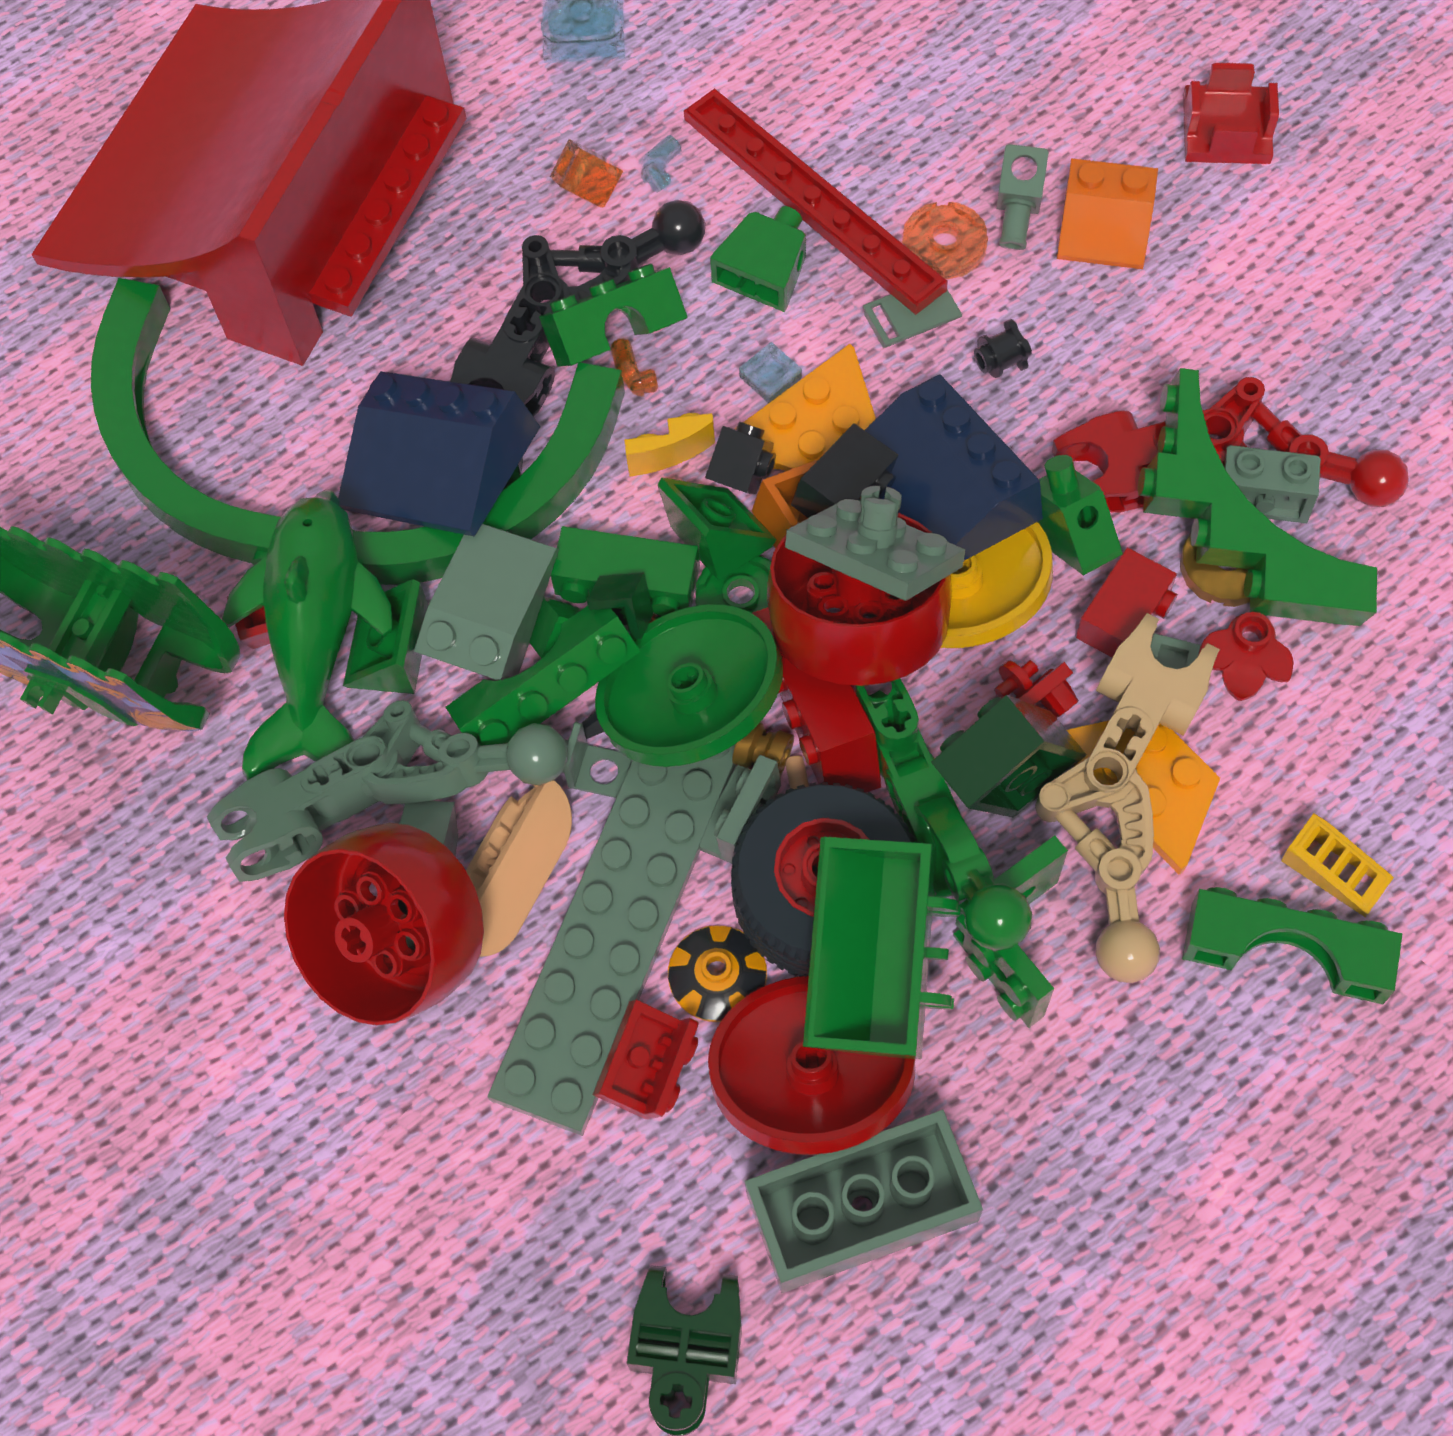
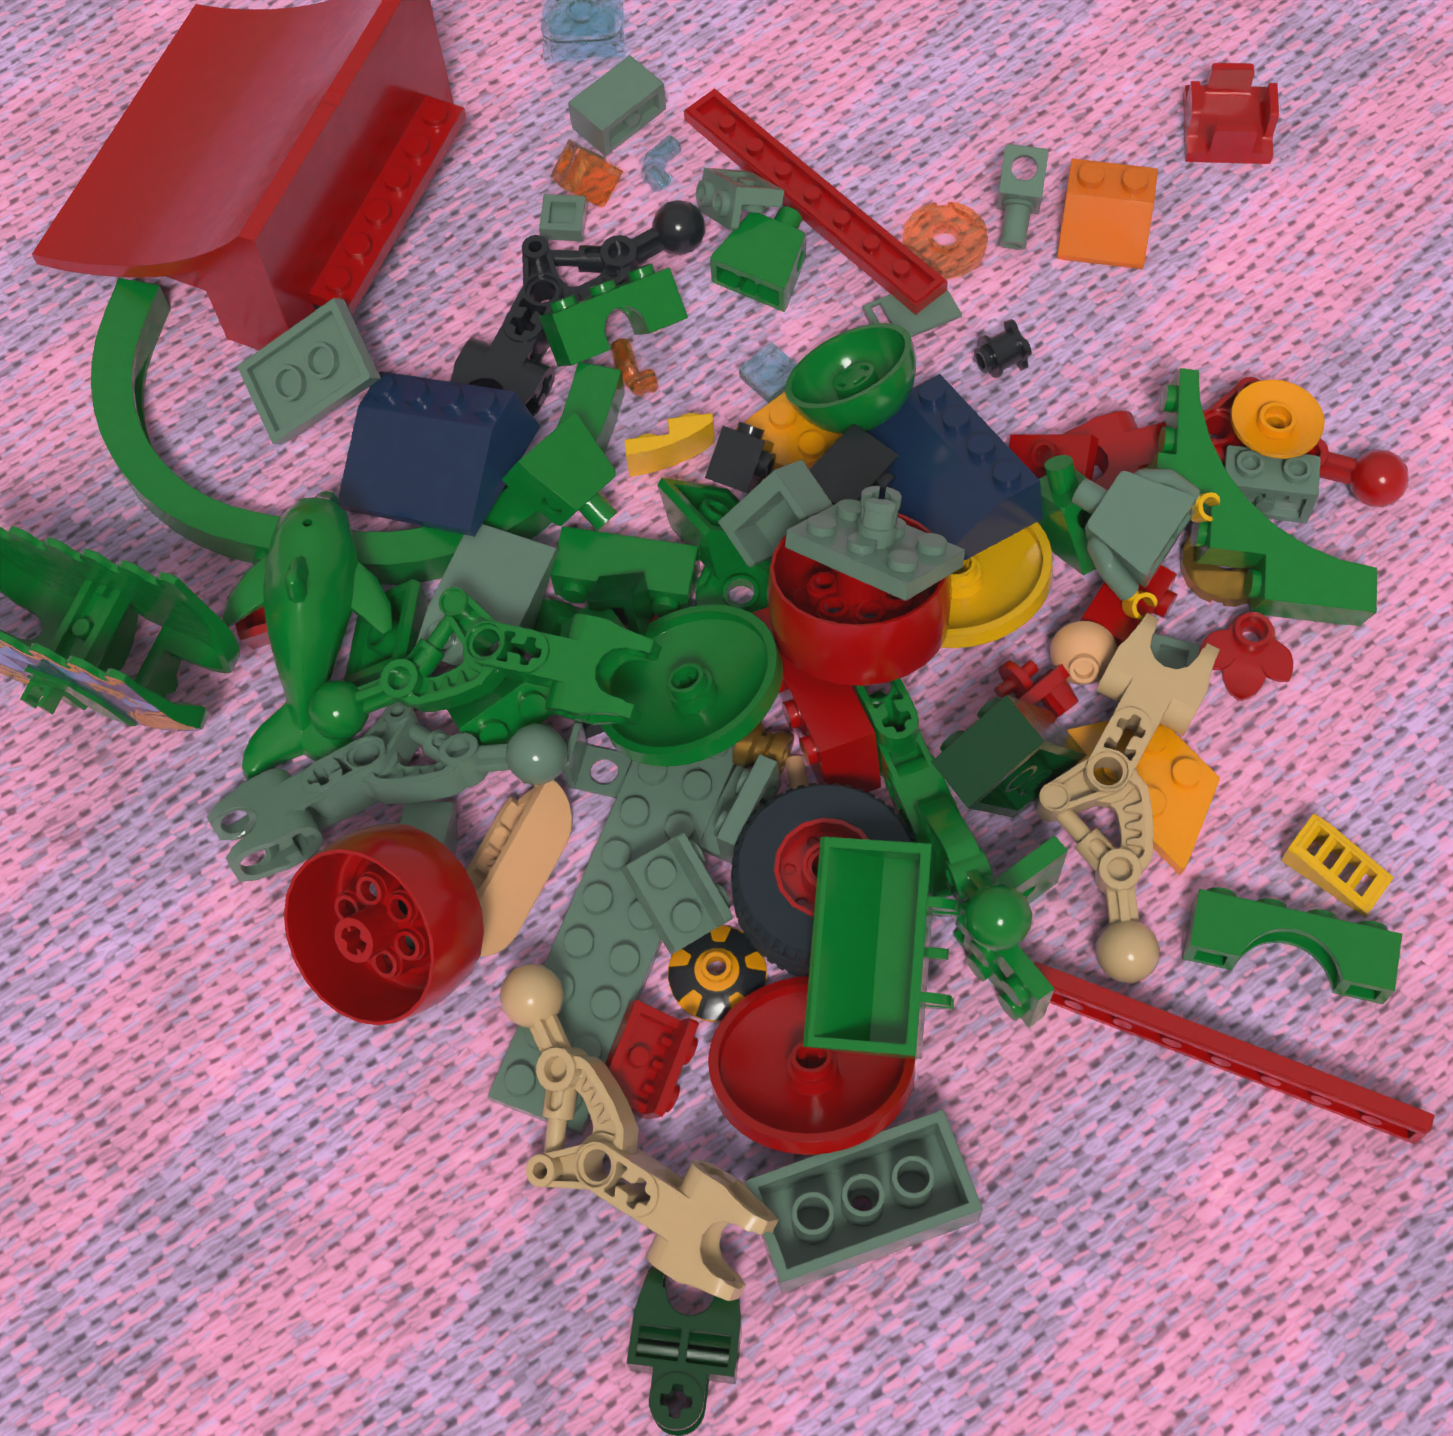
none -> sand green plate [237,298,381,445]
none -> green piece [308,587,662,740]
none -> tan piece [499,963,779,1301]
none -> green torso [501,412,617,531]
none -> sand green plate [539,194,587,241]
none -> sand green panel [568,55,666,157]
none -> sand green bracket [621,832,733,955]
none -> sand green bracket [696,167,784,230]
none -> sand green panel [718,460,833,567]
none -> green piece [785,323,916,434]
none -> red plate [1009,434,1099,481]
none -> red tile [1034,961,1435,1144]
none -> light nougat brick [1050,621,1117,685]
none -> sand green torso [1071,469,1220,620]
none -> light orange dish [1231,380,1325,459]

